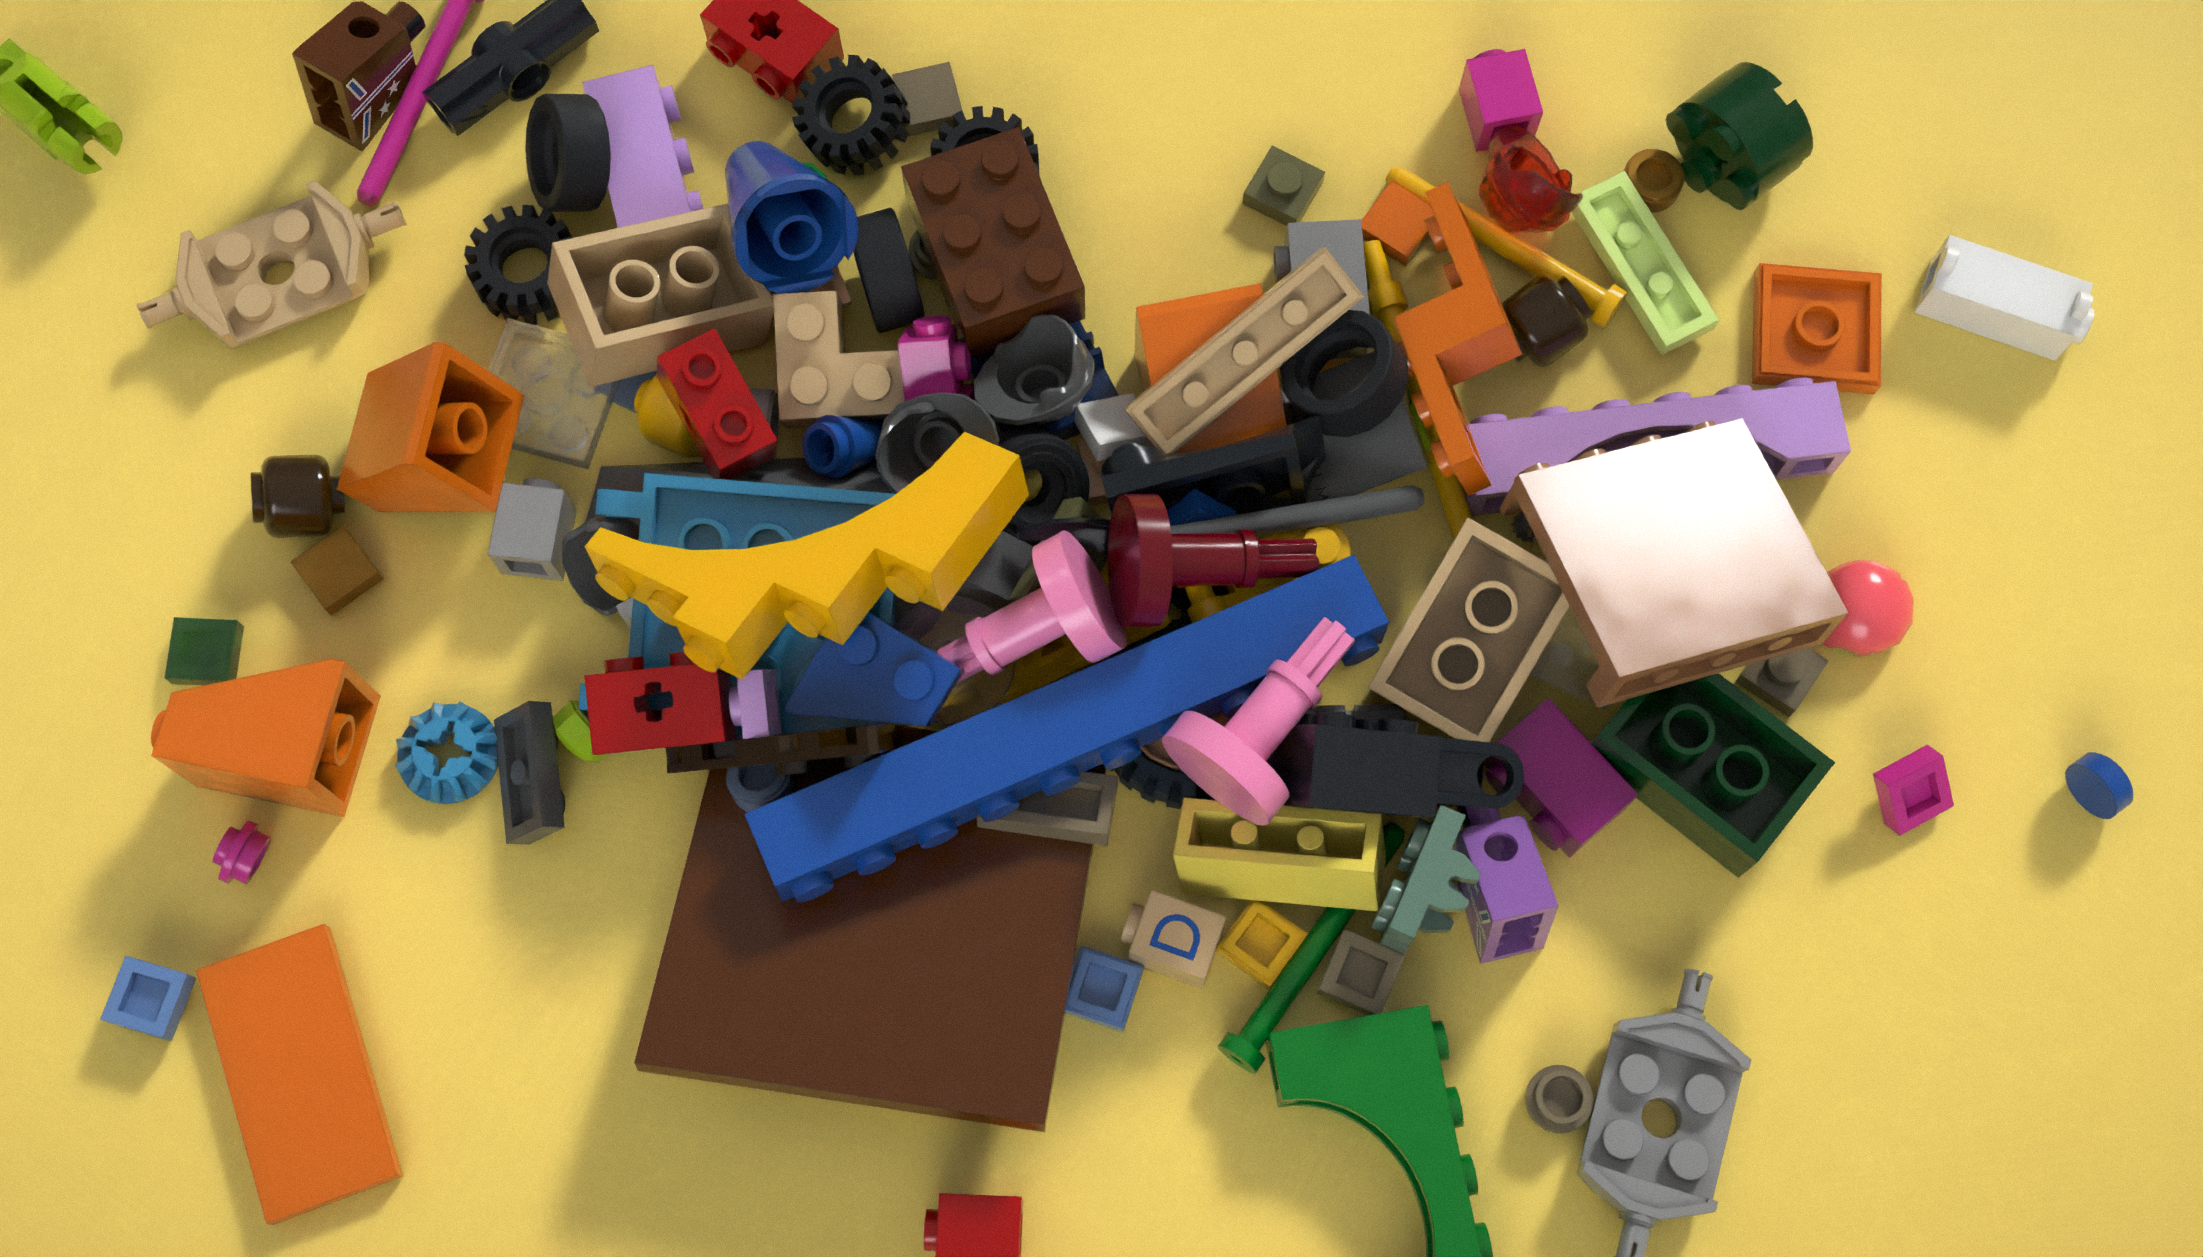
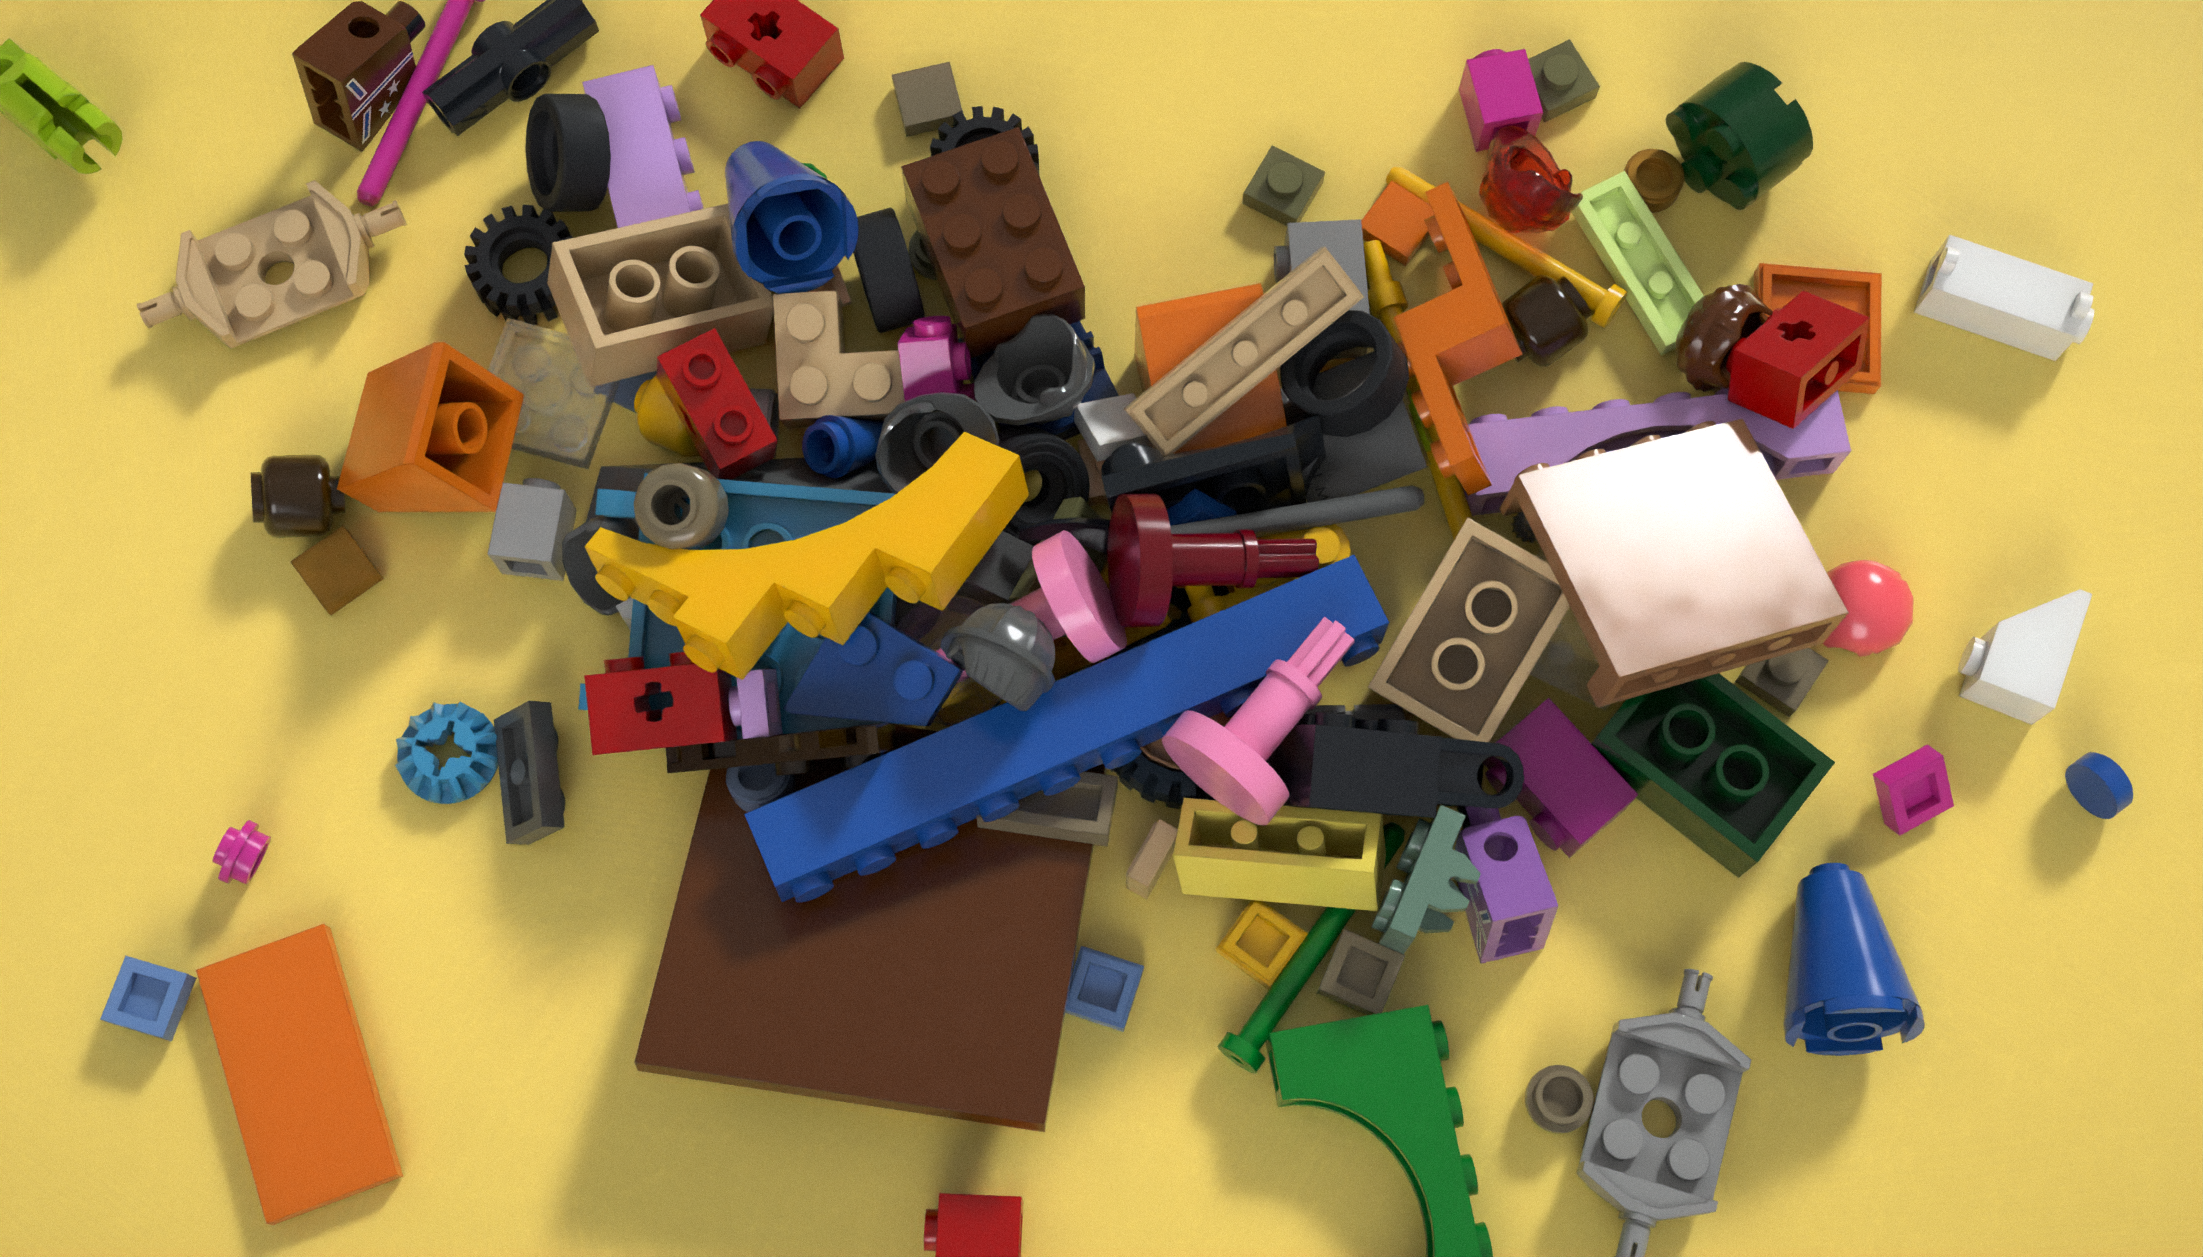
orange slope [151,659,381,817] -> none
clear green tile [165,617,244,686] -> none
lime tile [553,700,607,763] -> none
black tyre [792,55,910,175] -> none
tan brick [1120,890,1227,989] -> none
none -> dark tan head [634,463,729,550]
none -> dark grey piece [941,603,1056,711]
none -> tan tile [1126,820,1178,899]
none -> olive plate [1528,39,1600,123]
none -> reddish brown hair [1676,284,1773,393]
none -> red brick [1726,290,1870,429]
none -> blue cone [1783,863,1925,1056]
none -> white slope [1958,589,2092,725]

